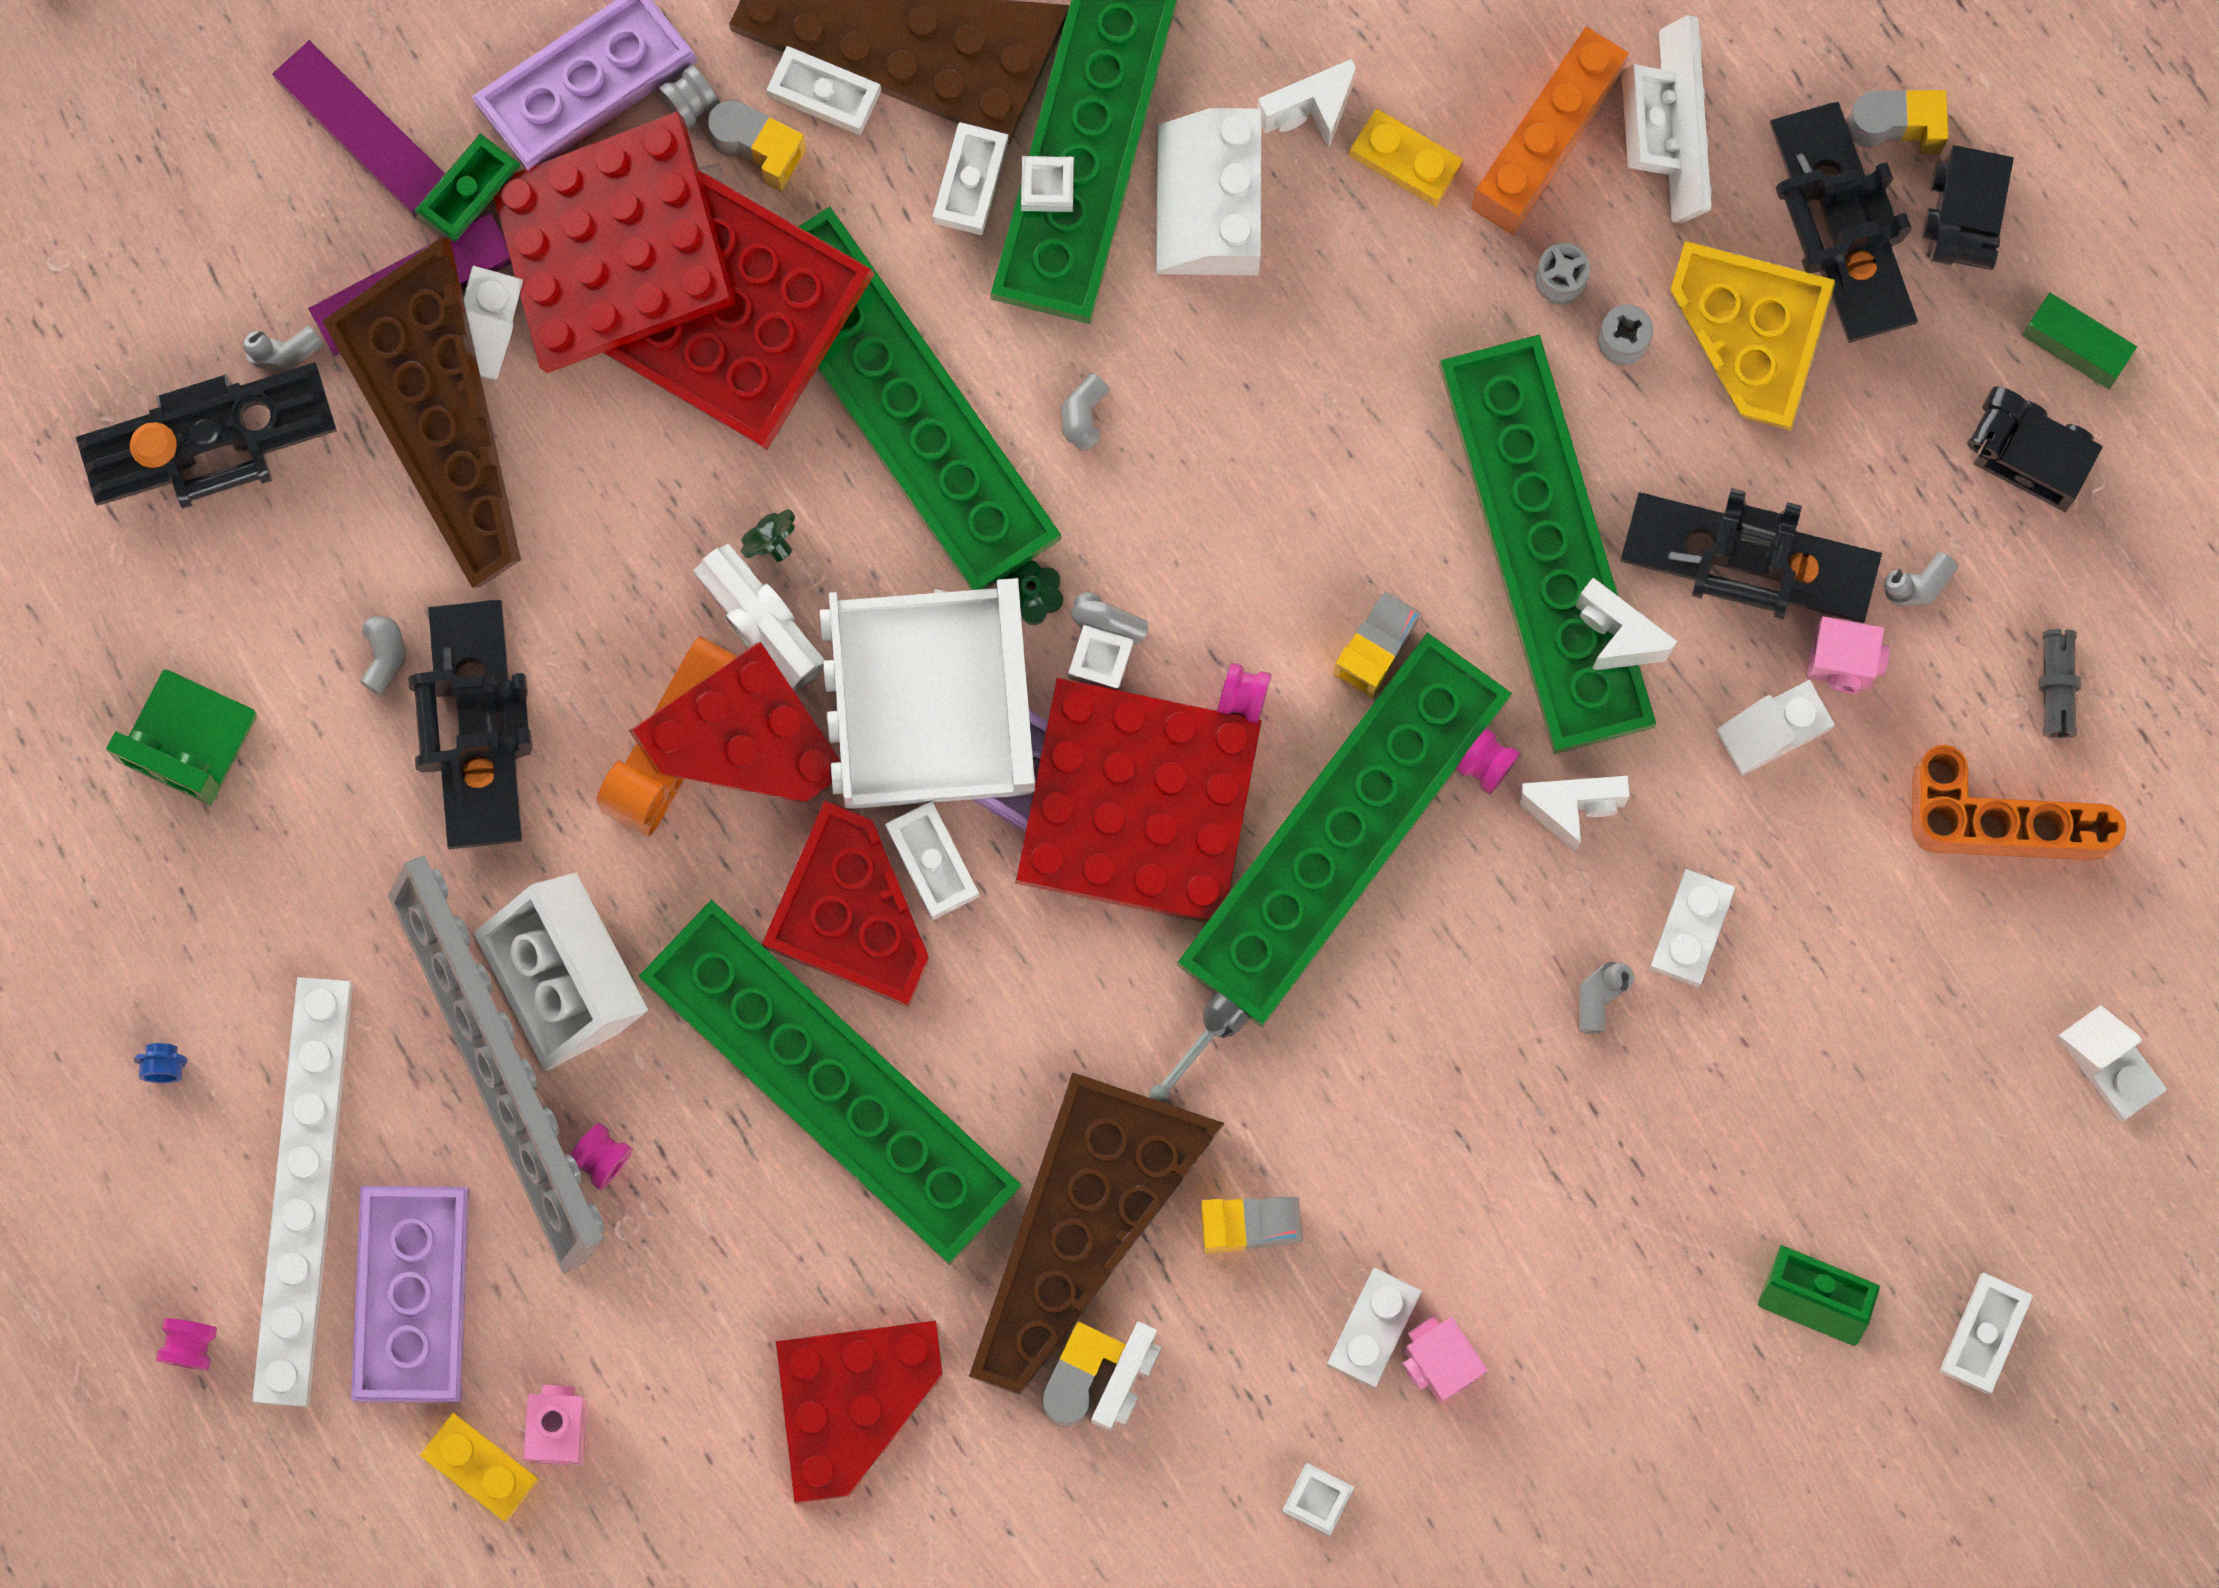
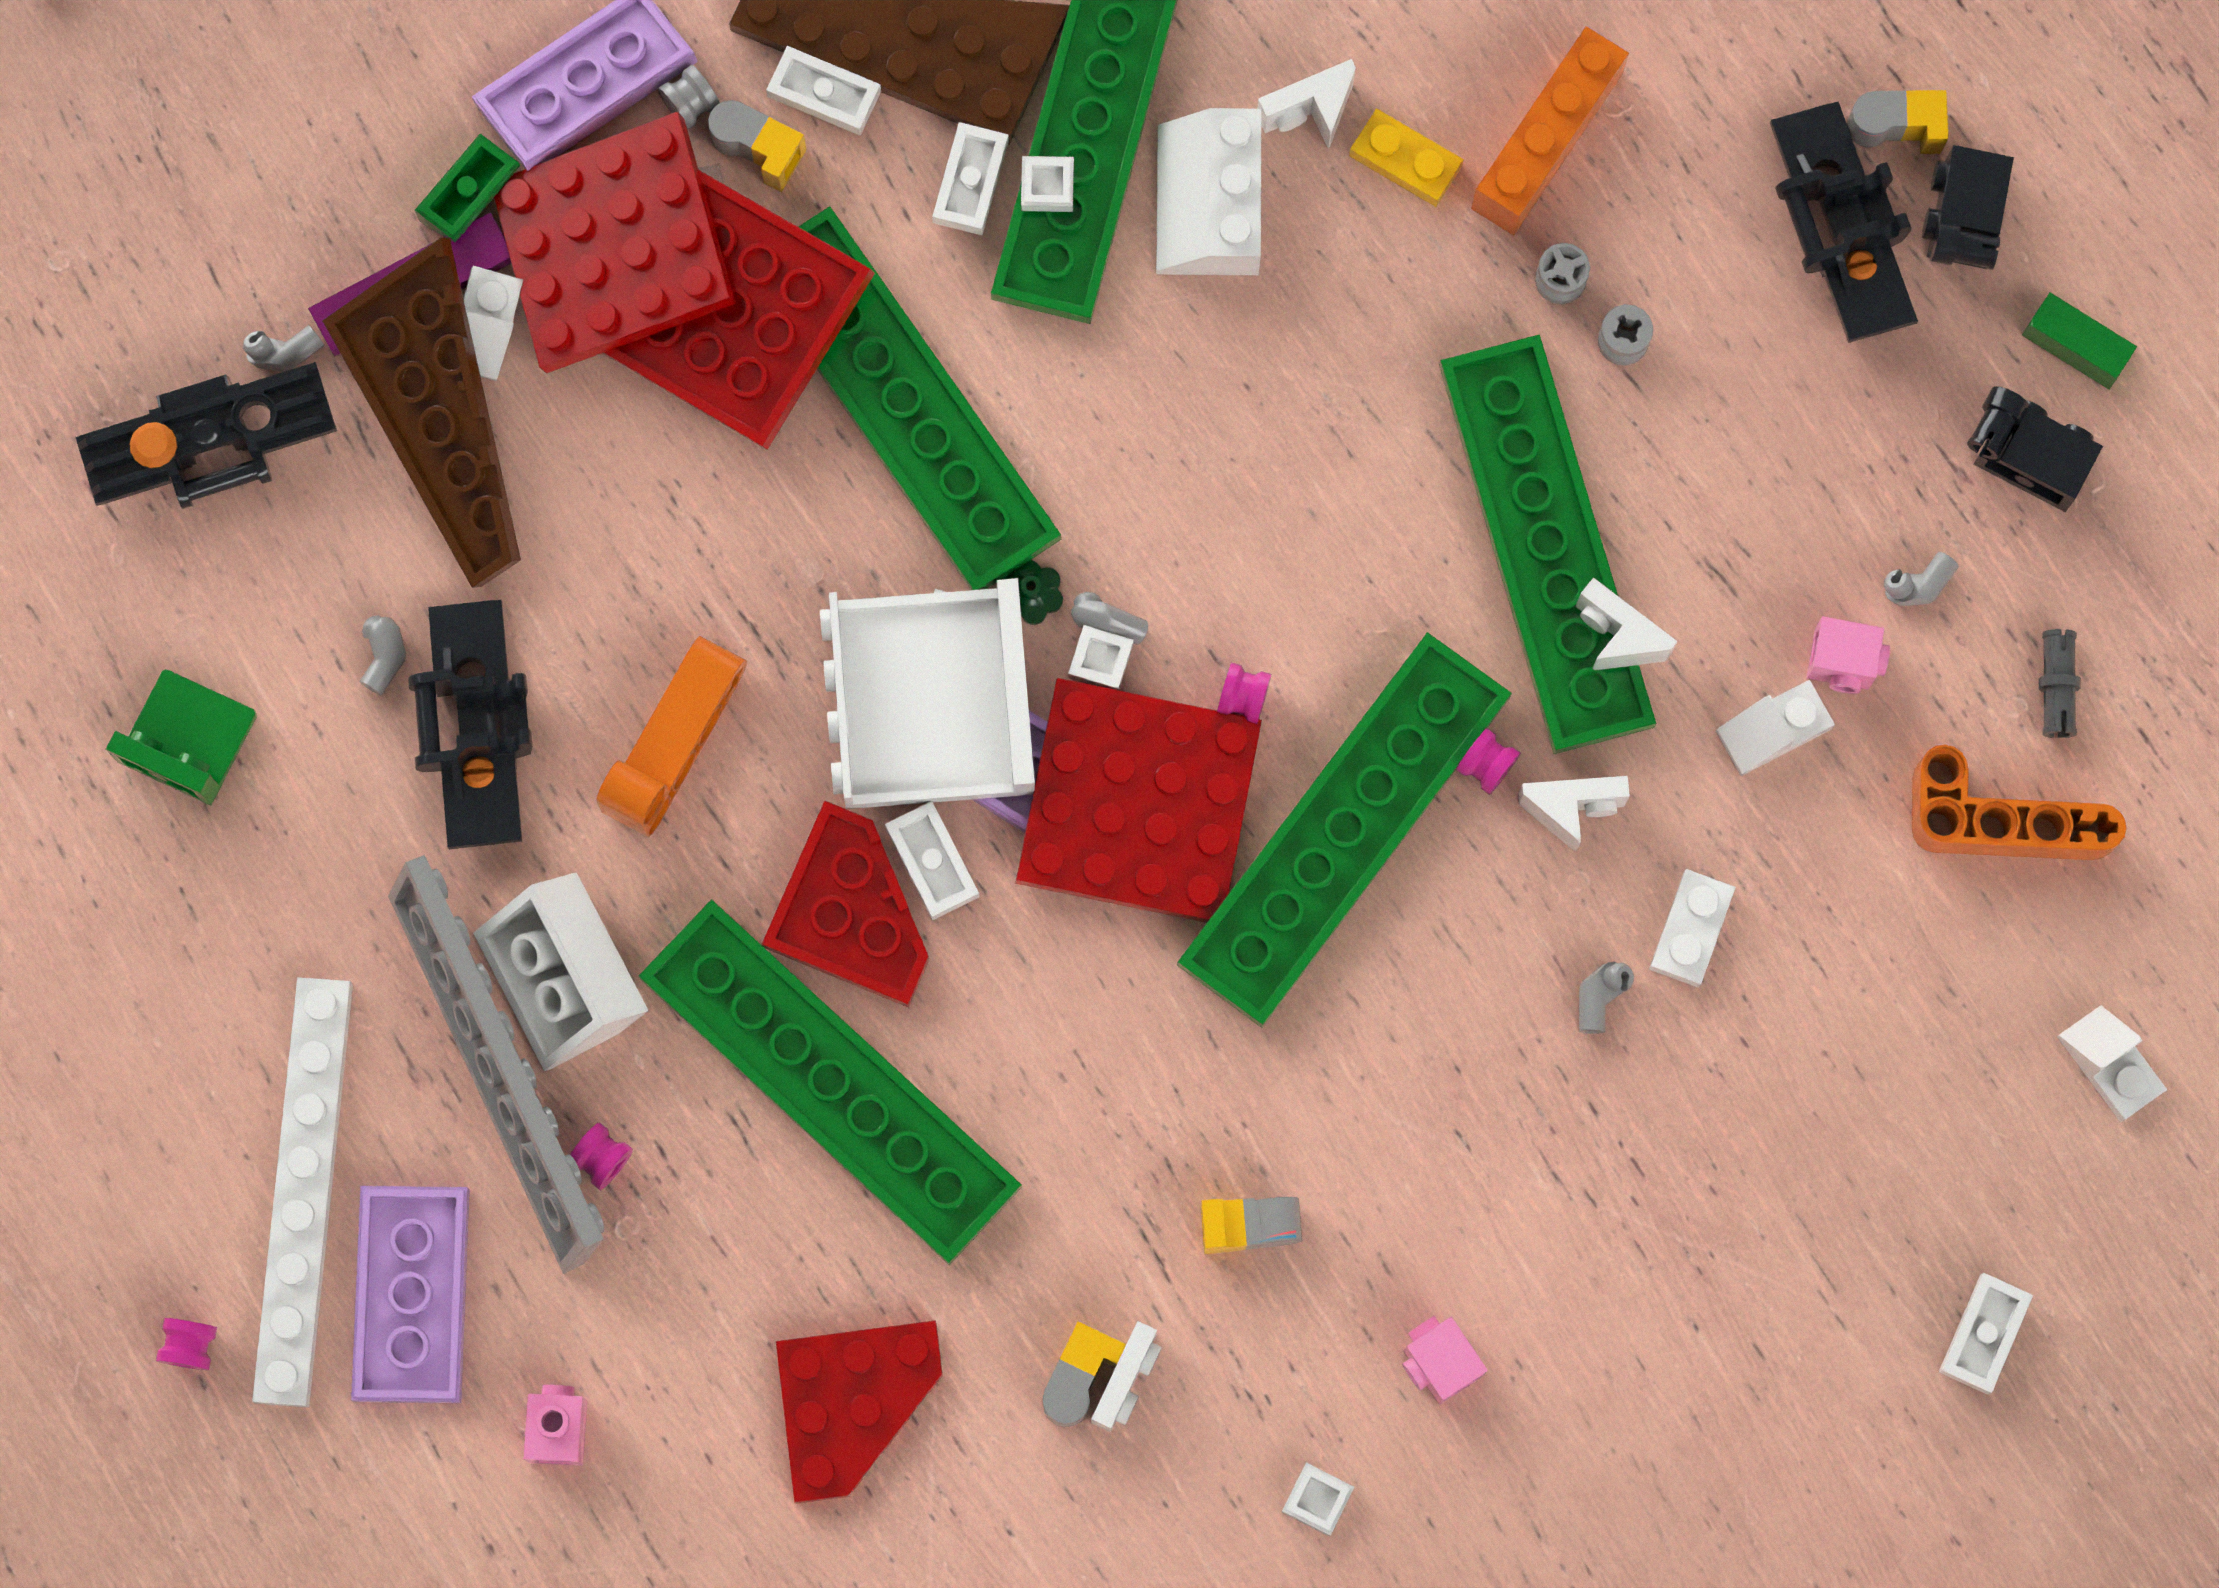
blue plate [134,1043,187,1083] -> none
magenta tile [272,40,445,217] -> none
yellow plate [419,1413,540,1523] -> none
red plate [628,642,841,803] -> none
white piece [693,544,825,691] -> none
dark green plant [741,509,795,562] -> none
reddish brown wing [969,1072,1224,1395] -> none
light grey arm [1061,373,1110,450] -> none
hinge [1149,992,1250,1103] -> none
white plate [1326,1267,1422,1389] -> none
leg [1333,591,1422,699] -> none
black piece [1620,488,1882,623] -> none
white bracket [1621,15,1712,224] -> none
yellow plate [1670,241,1835,431] -> none
green slope [1758,1245,1880,1346] -> none

